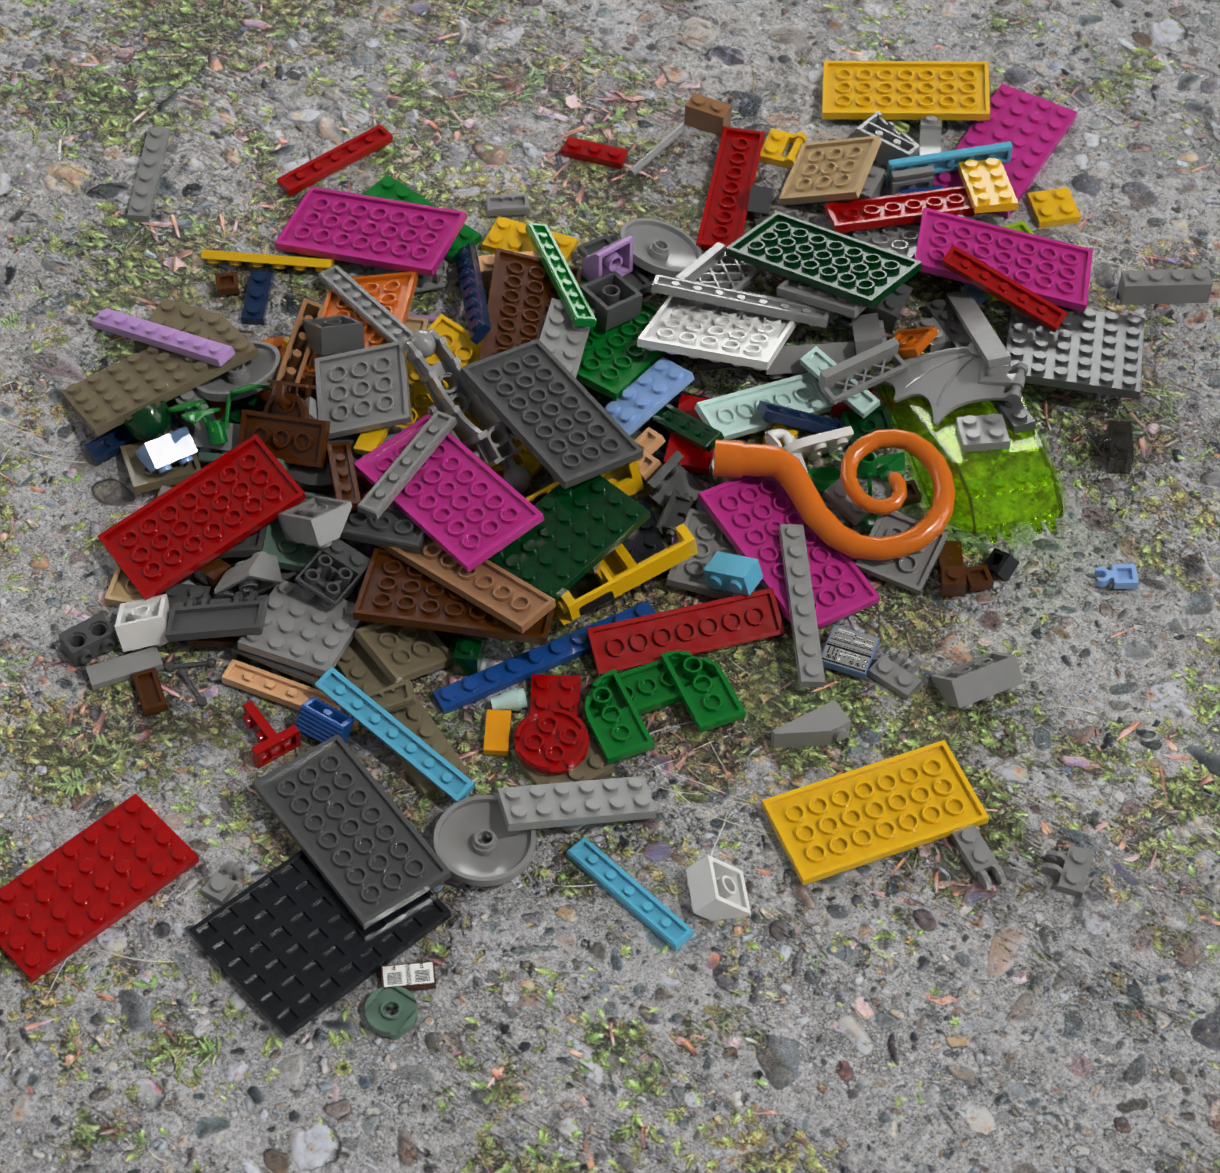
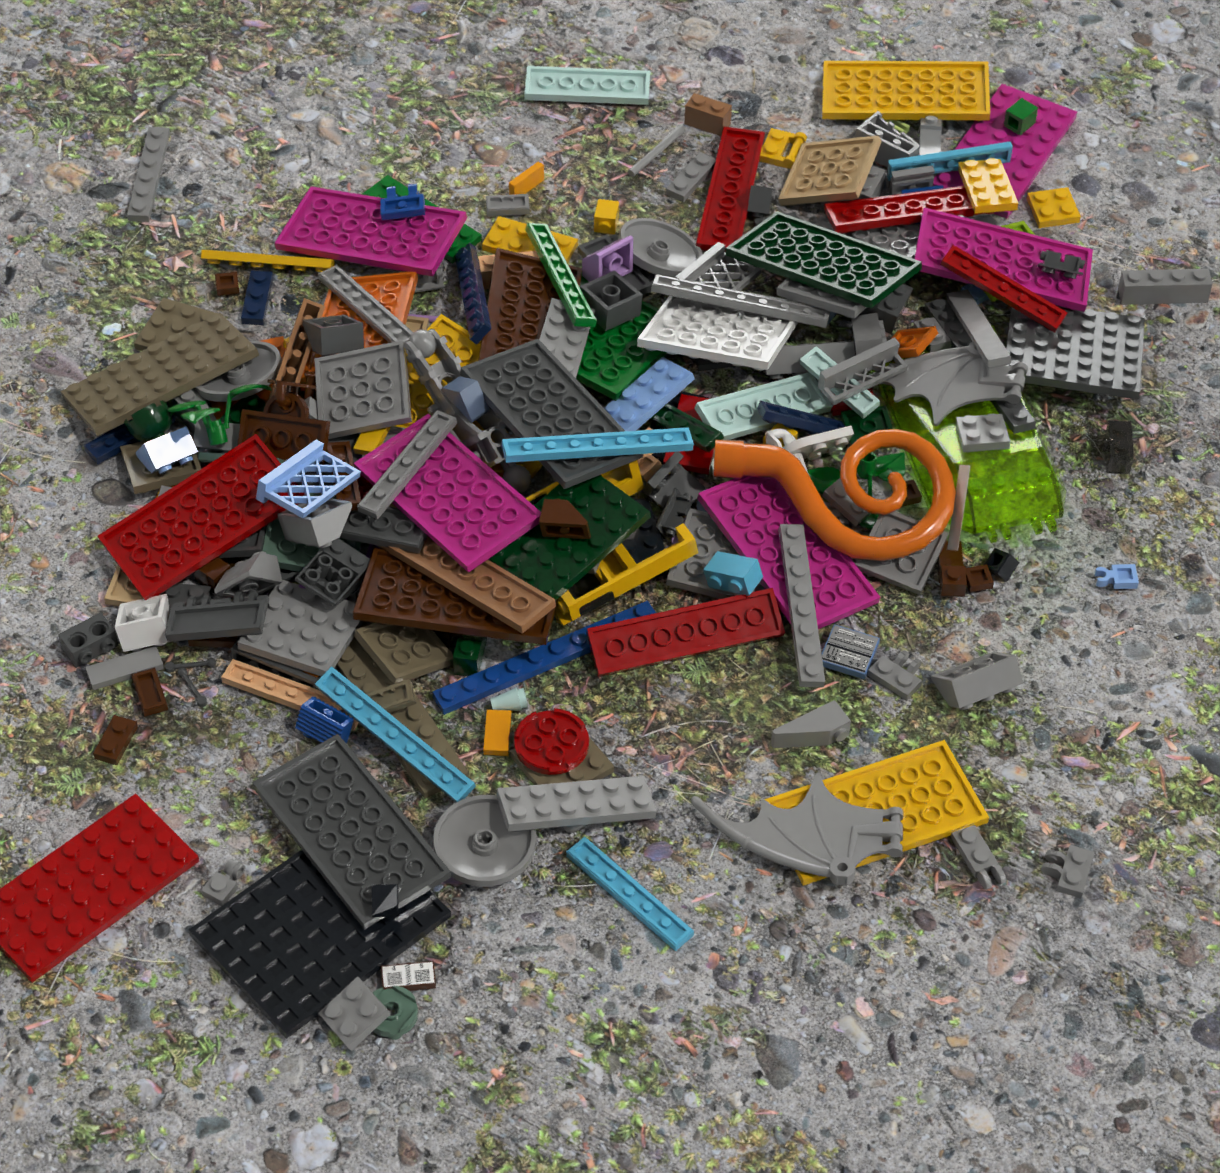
lavender plate [91,308,235,367] -> none
red bracket [242,701,301,769] -> none
red plate [277,124,393,196] -> none
red plate [530,674,581,717] -> none
red plate [561,136,628,170] -> none
green plate [585,651,746,764] -> none
white slope [686,855,751,921] -> none
none -> reddish brown plate [93,715,138,766]
none -> light blue fence [256,439,361,518]
none -> light grey plate [319,976,391,1051]
none -> black slope [371,884,399,918]
none -> blue plate [381,183,425,220]
none -> sand blue slope [442,376,490,423]
none -> medium azure plate [501,427,694,463]
none -> light orange tile [509,161,544,195]
none -> light aqua plate [525,66,650,105]
none -> reddish brown slope [539,499,591,539]
none -> yellow brick [594,199,619,235]
none -> light grey plate [666,152,716,203]
none -> light grey animal [691,773,903,886]
none -> white sticker [947,465,970,551]
none -> green brick [1004,98,1038,135]
none -> dark grey hinge [1036,250,1085,279]

